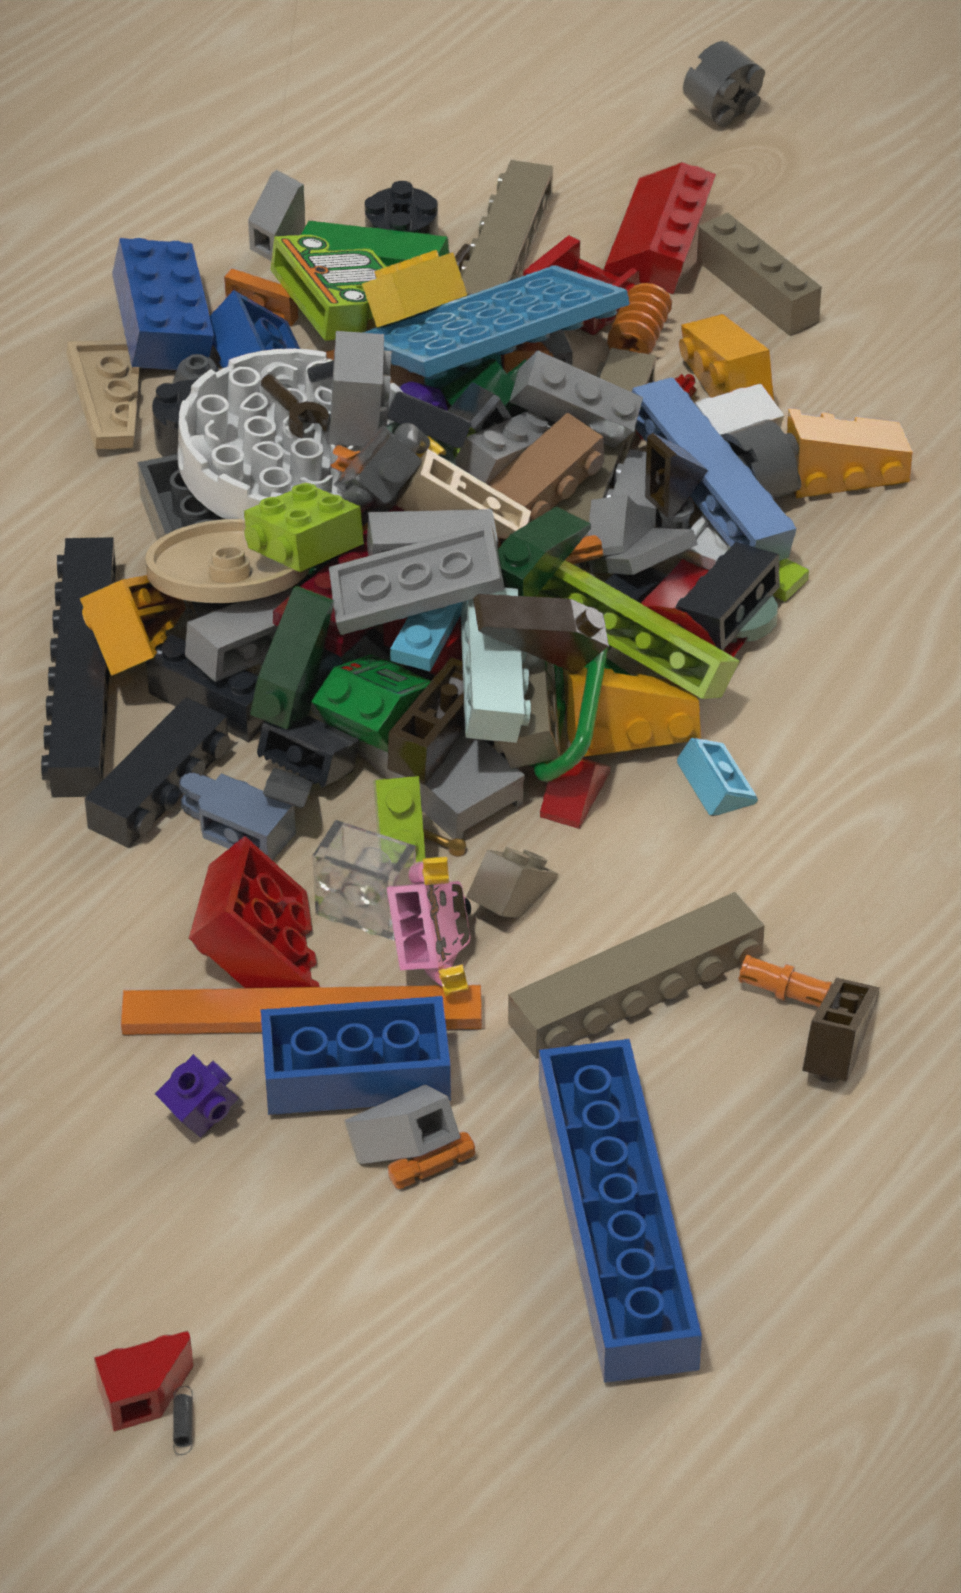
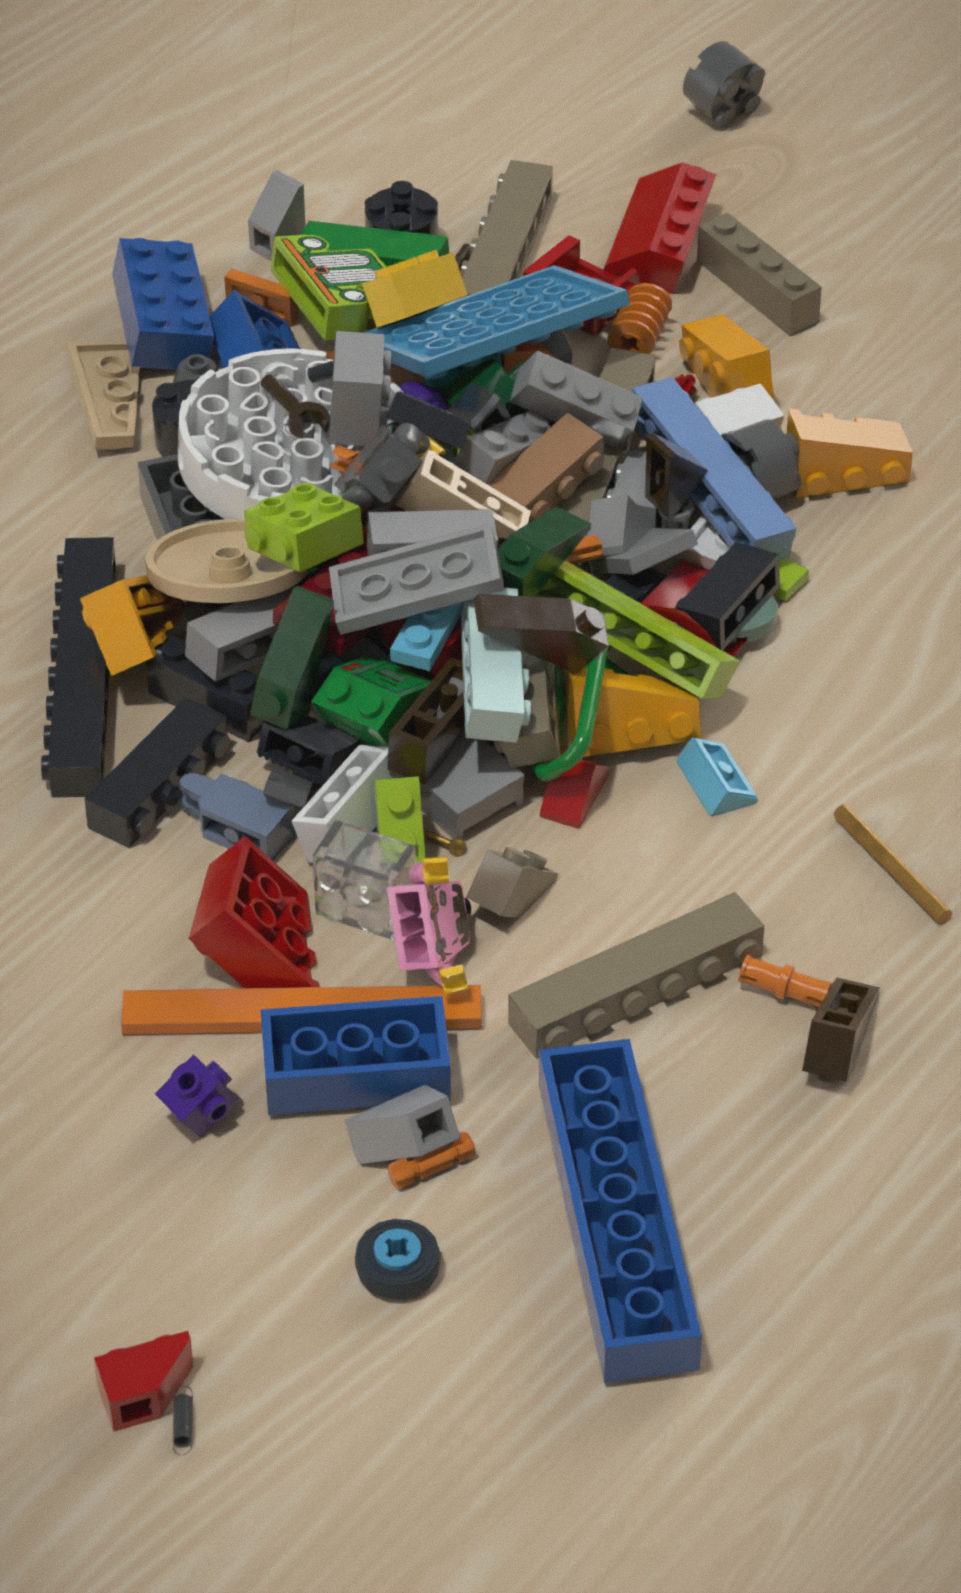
none -> white brick [292,745,404,866]
none -> black wheel [355,1219,441,1300]
none -> pearl gold bar [834,804,952,924]

